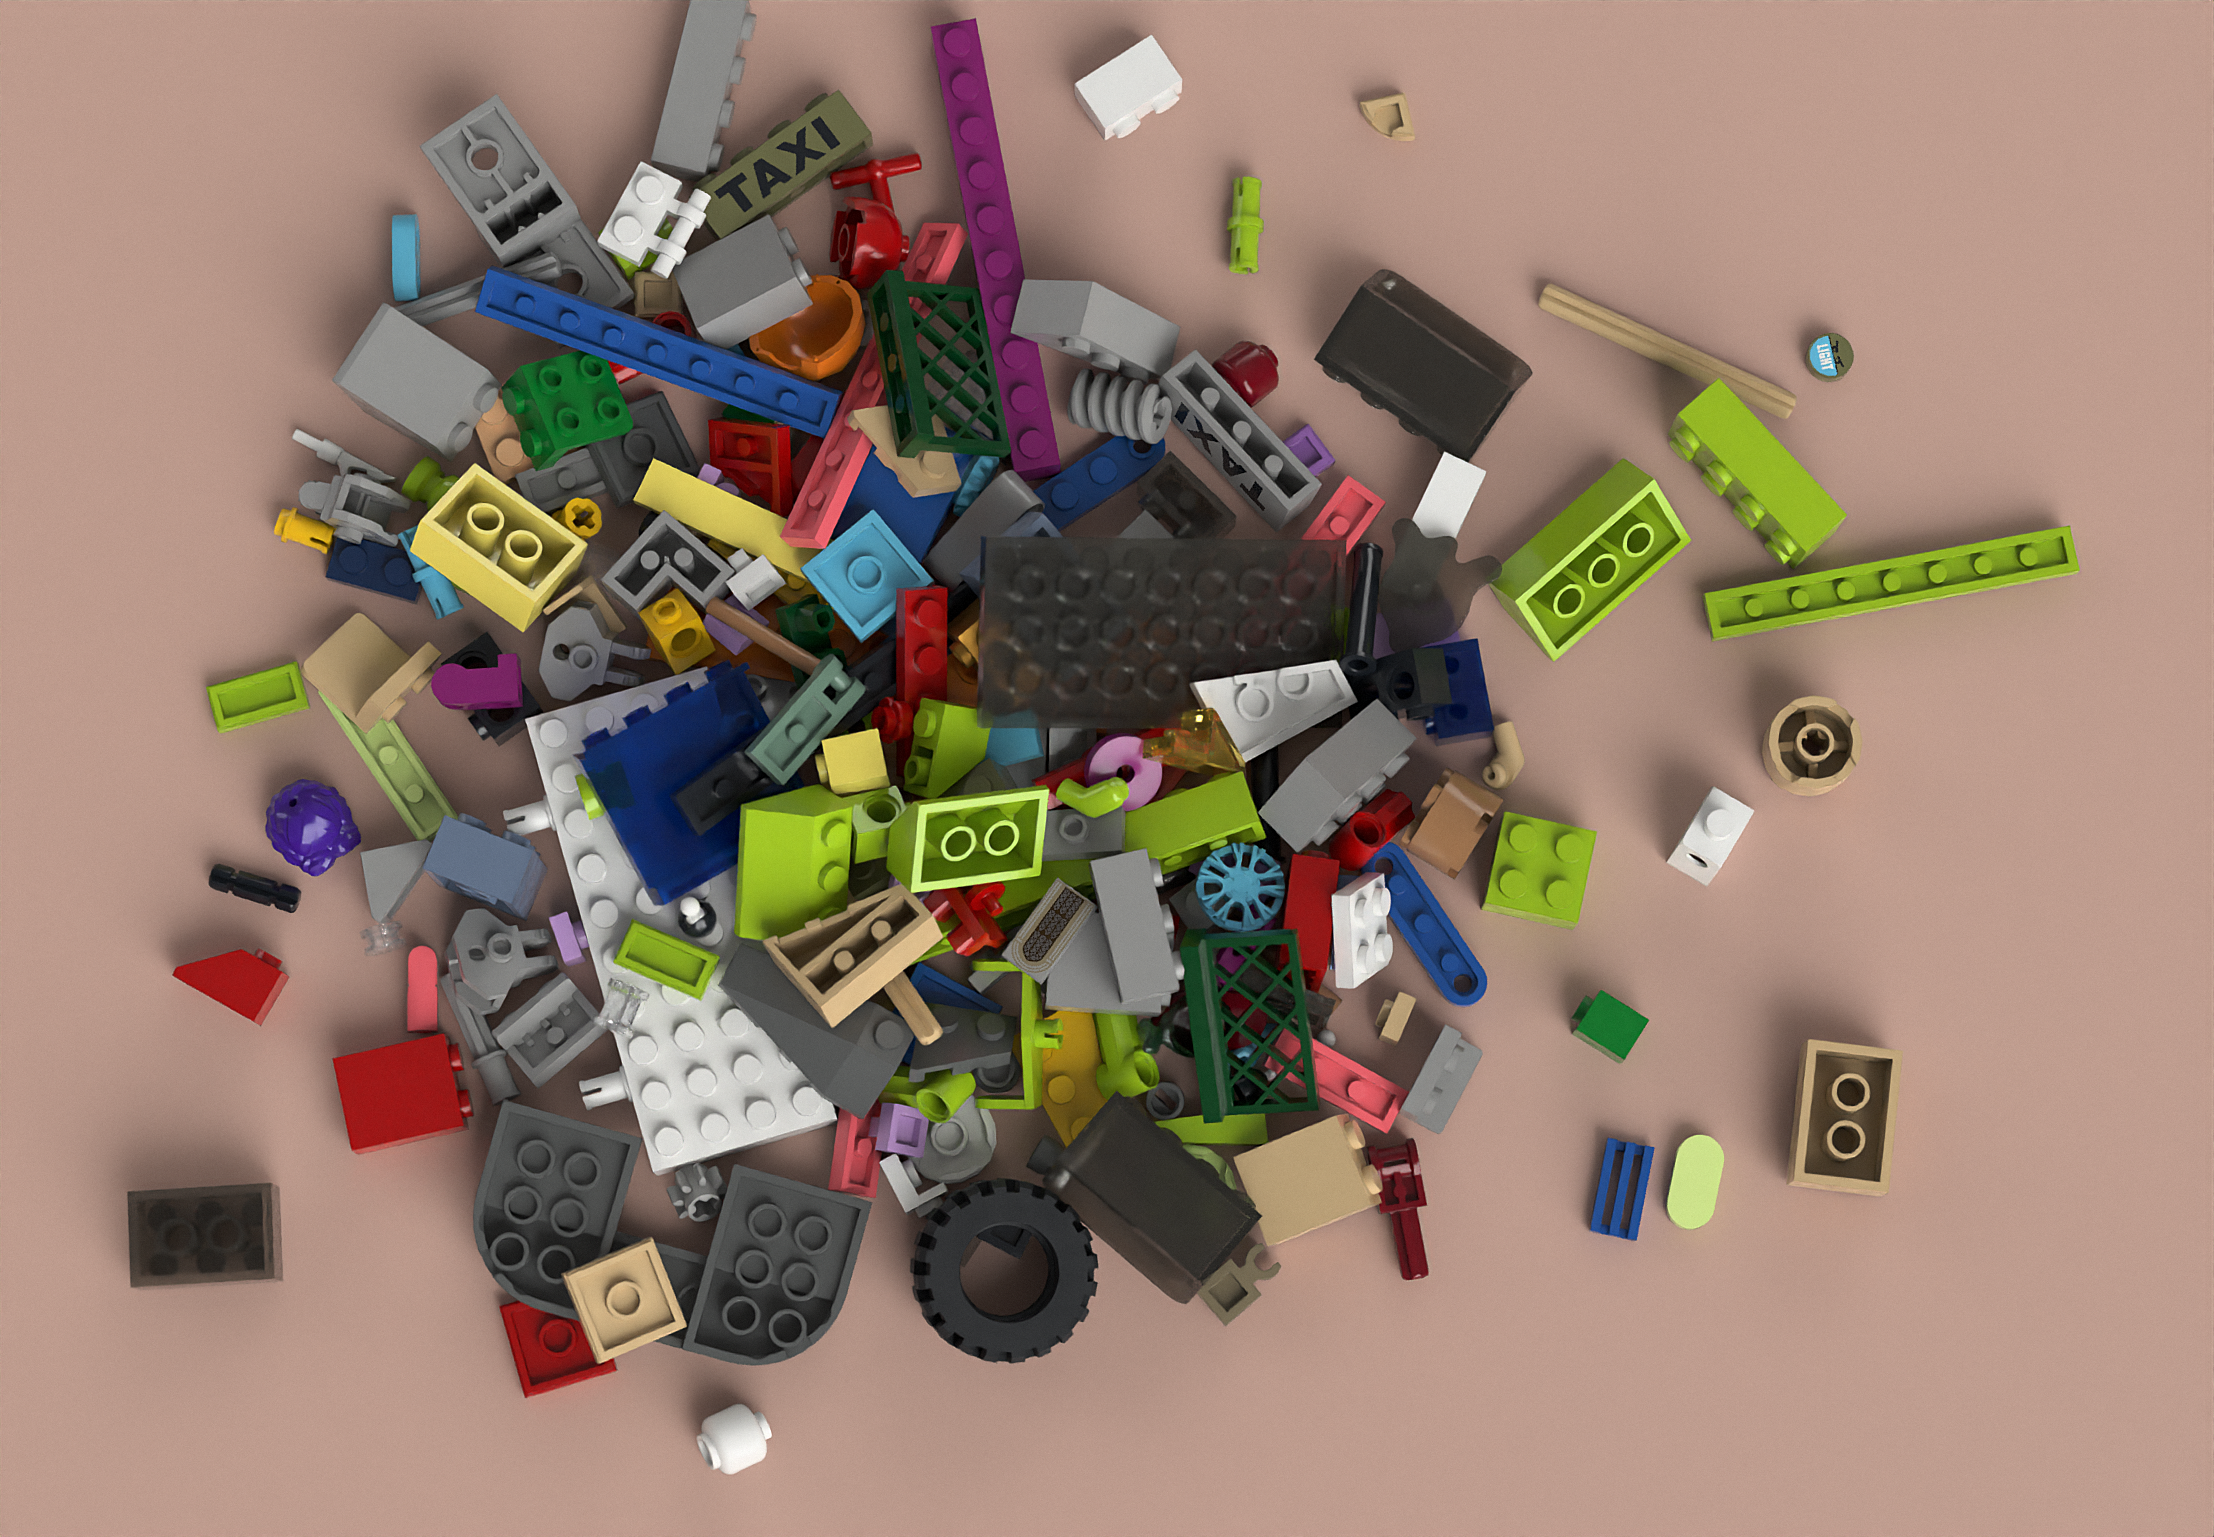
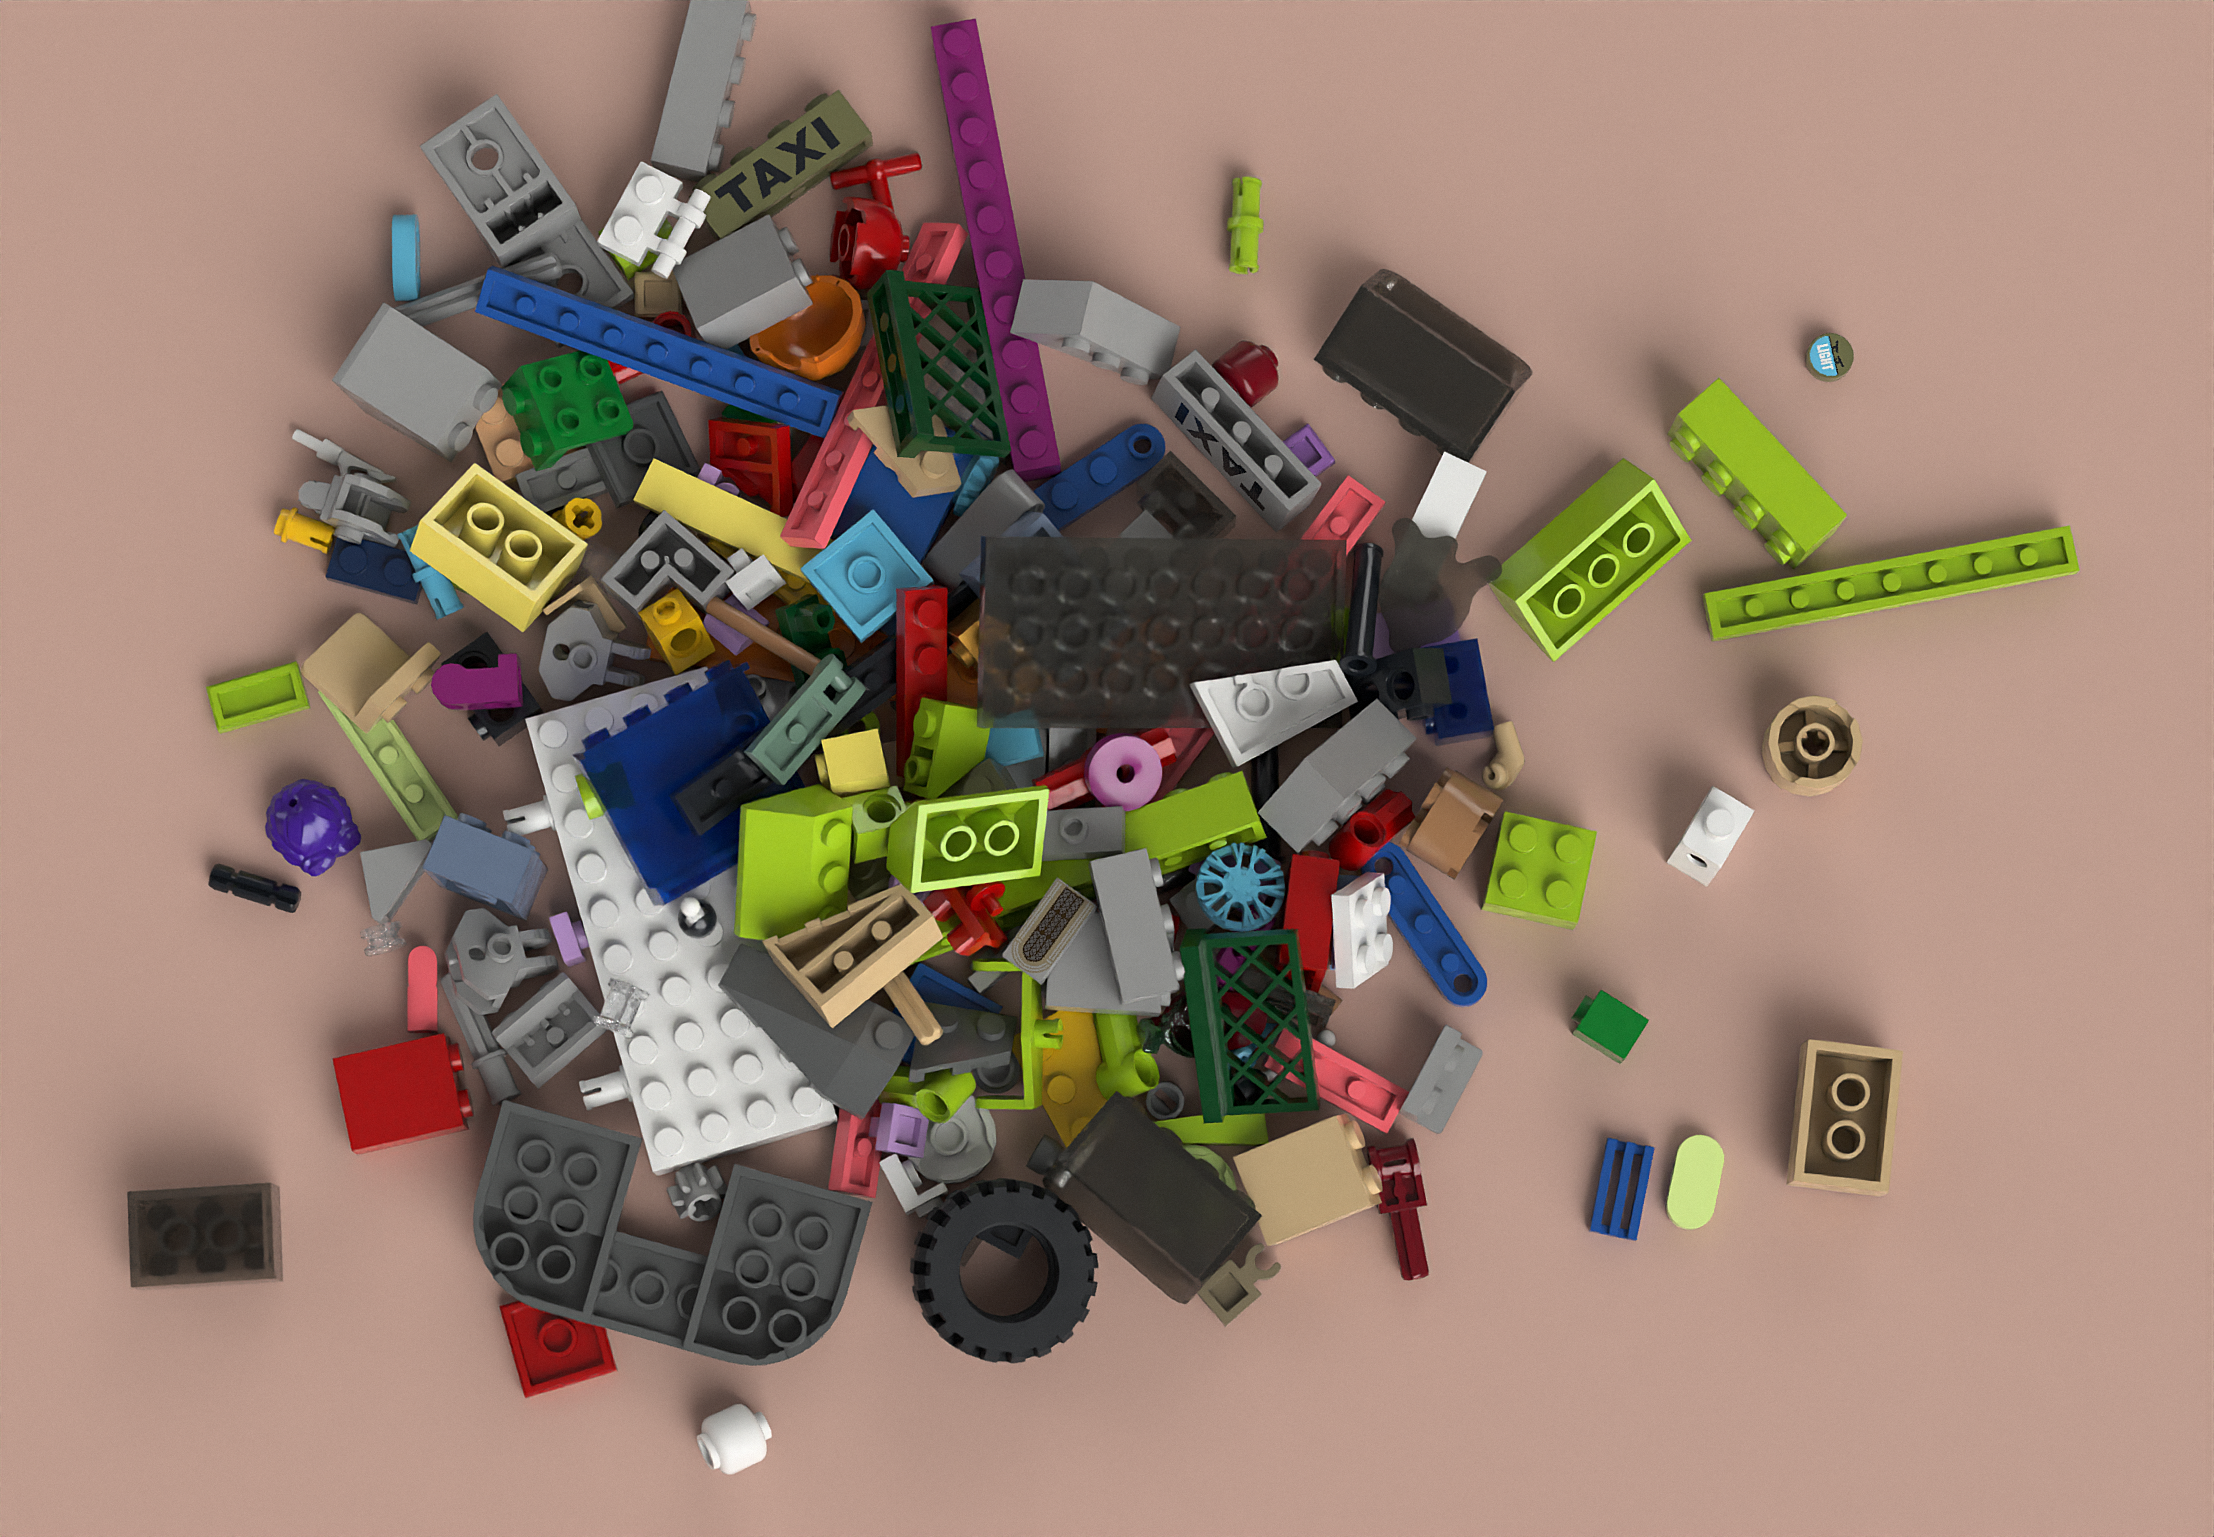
red slope [172,948,289,1026] -> none
lime wheel [401,456,460,512] -> none
tan tile [561,1237,687,1364] -> none
lime tile [613,919,721,1001] -> none
red plate [871,697,914,744] -> none
lime arm [1056,777,1129,818] -> none
light grey piece [1067,368,1172,444] -> none
white brick [1074,35,1182,141] -> none
clear yellow slope [1142,707,1246,777] -> none
tan tile [1360,92,1415,141] -> none
tan plate [1374,991,1416,1047] -> none
tan axle [1538,284,1797,419] -> none

